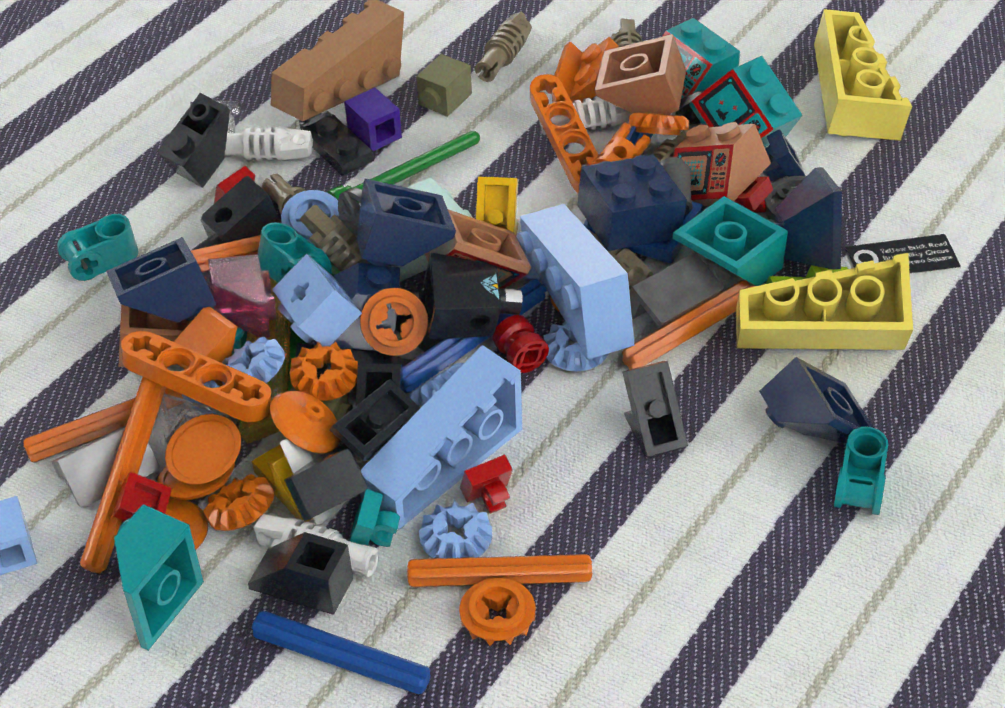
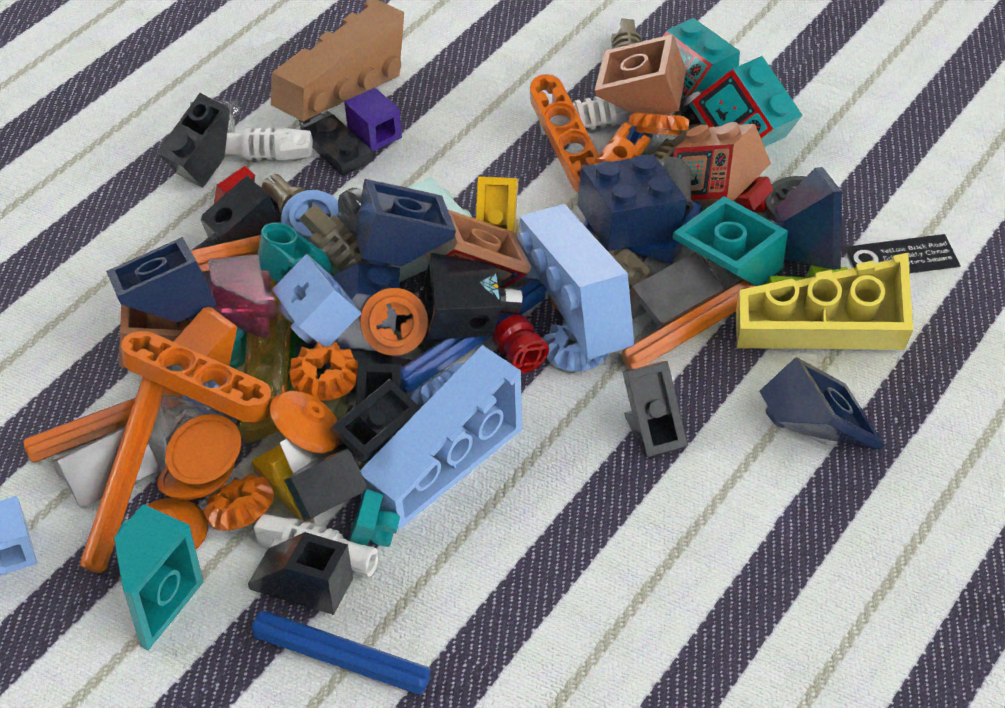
teal piece [57,214,139,281] -> none
red tile [113,471,172,525] -> none
light blue gear [222,337,285,385] -> none
green piece [326,131,480,203] -> none
orange axle [407,554,592,587] -> none
olive brick [416,54,472,116] -> none
light blue gear [419,500,492,558] -> none
orange gear [459,578,536,646] -> none
red tile [460,454,513,514] -> none
dark tan hinge [474,11,532,82] -> none
orange bracket [554,37,619,103] -> none
dark blue tile [763,129,806,182] -> none
light yellow wedge [814,9,912,141] -> none
teal piece [834,427,888,515] -> none

